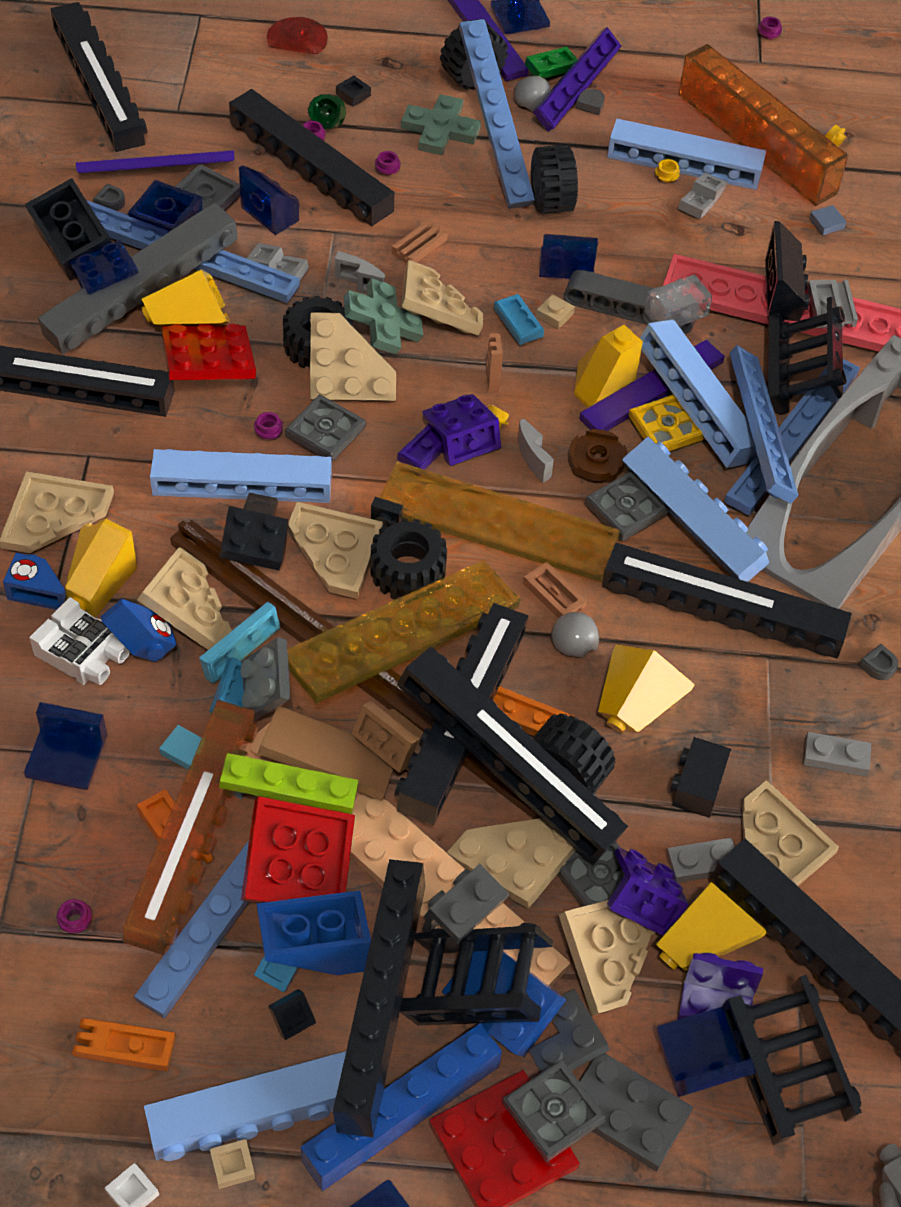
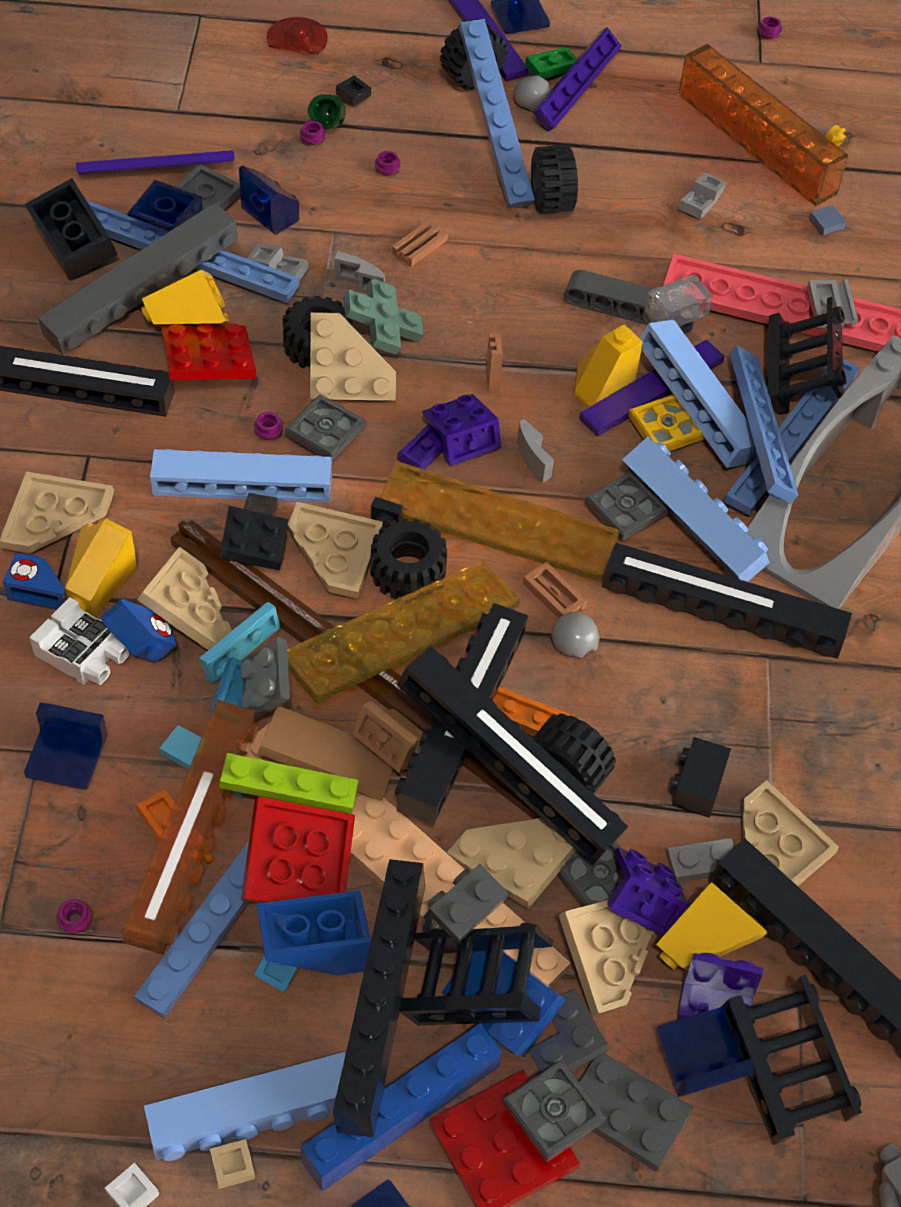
black brick [50,2,147,152] -> none
clear blue bracket [70,240,139,295] -> none
orange hinge [71,1018,176,1072] -> none
dark grey tile [93,183,125,211] -> none
black brick [229,89,395,227] -> none
black plate [268,989,316,1040] -> none
sand green plate [401,94,481,155] -> none
tan plate [401,260,483,336] -> none
yellow plate [488,404,510,428] -> none
dark azure plate [494,294,544,345] -> none
tan plate [536,294,575,330] -> none
clear blue bracket [539,234,598,279] -> none
reddish brown plate [569,429,627,483] -> none
dark grey tile [576,89,605,115] -> none
yellow slope [598,645,695,733] -> none
light blue brick [607,119,767,190] -> none
yellow plate [655,159,680,183] -> none
black slope [764,221,809,321] -> none
light grey plate [803,732,872,777] -> none
dark grey tile [859,644,898,680] -> none

